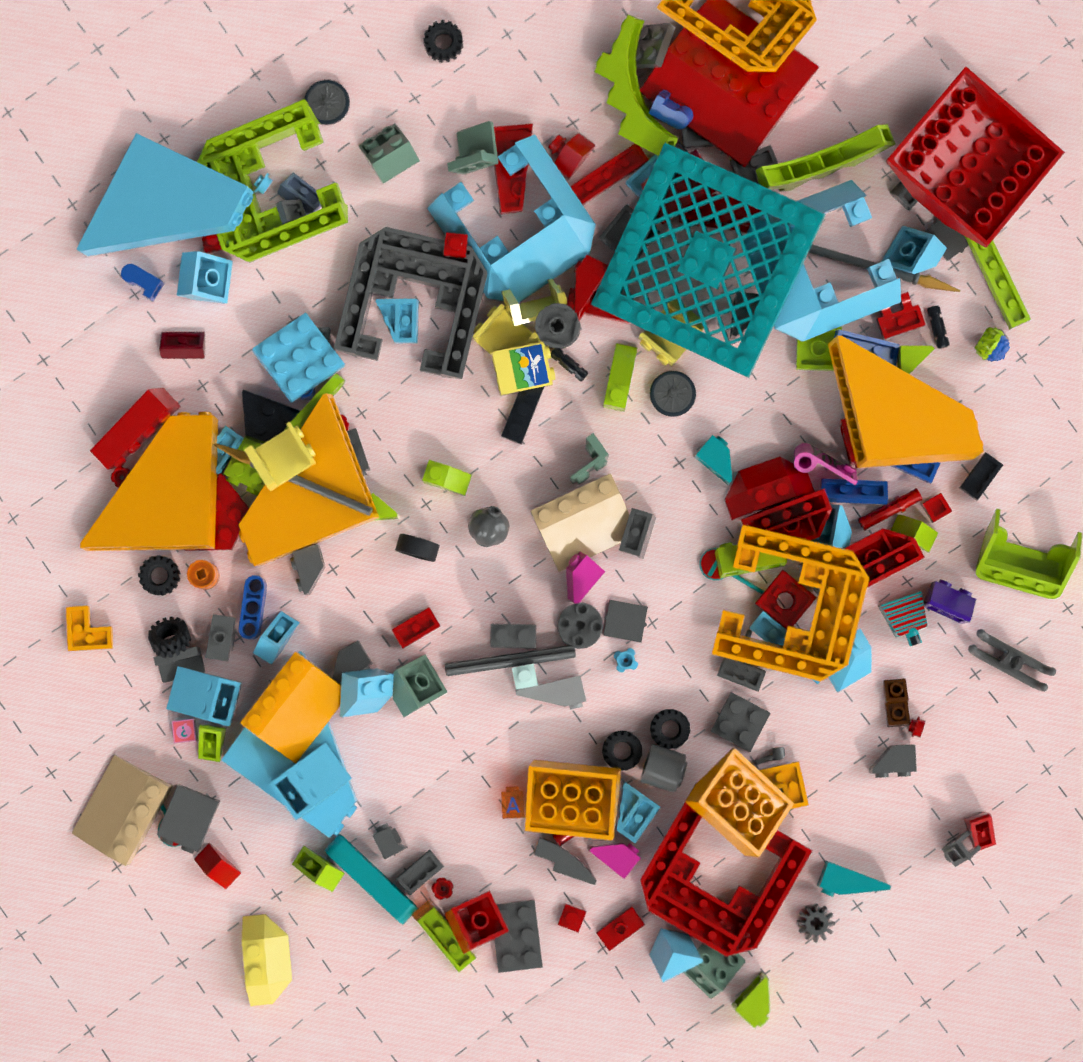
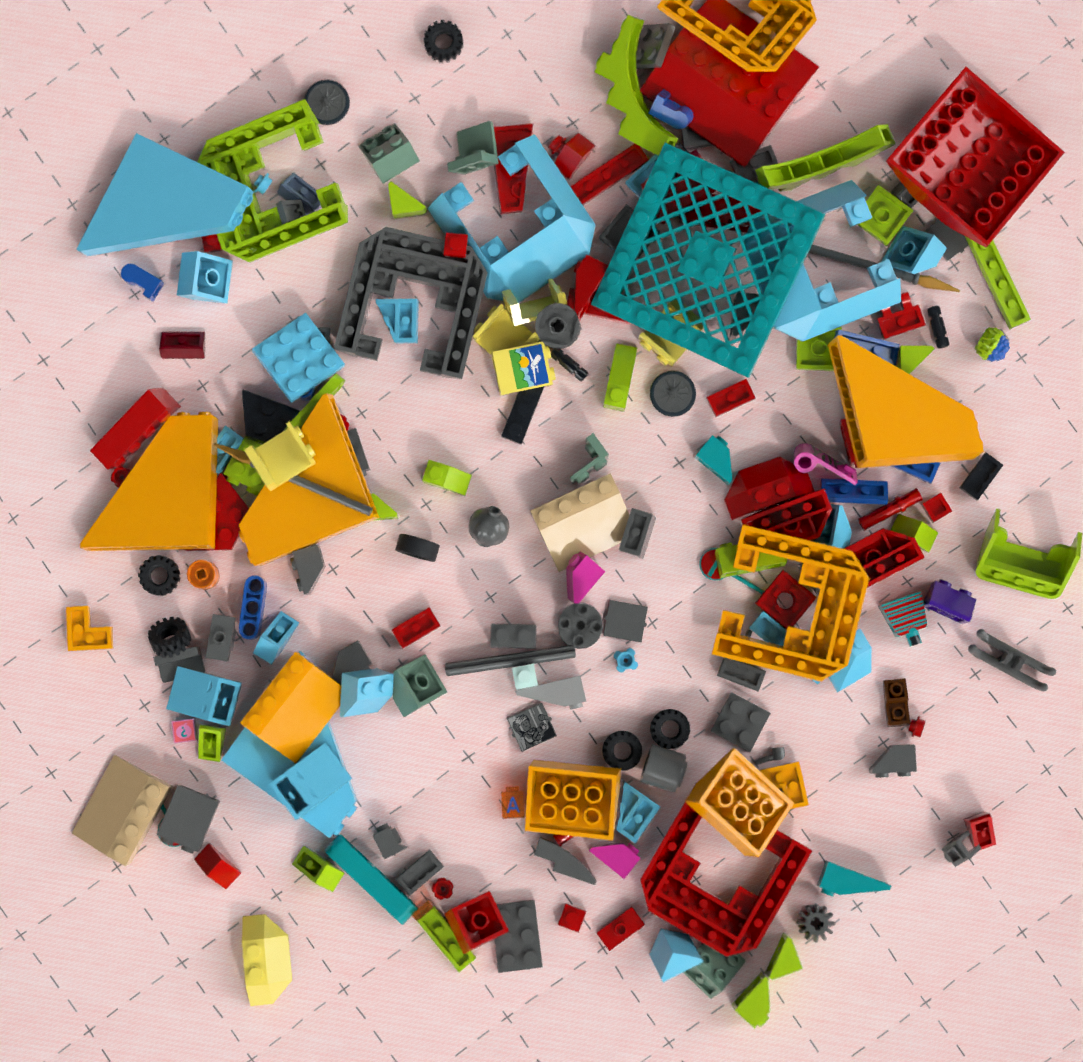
none -> lime slope [388,181,427,219]
none -> piece [507,703,557,752]
none -> red plate [706,378,756,417]
none -> lime slope [765,932,803,980]
none -> lime plate [857,185,913,246]

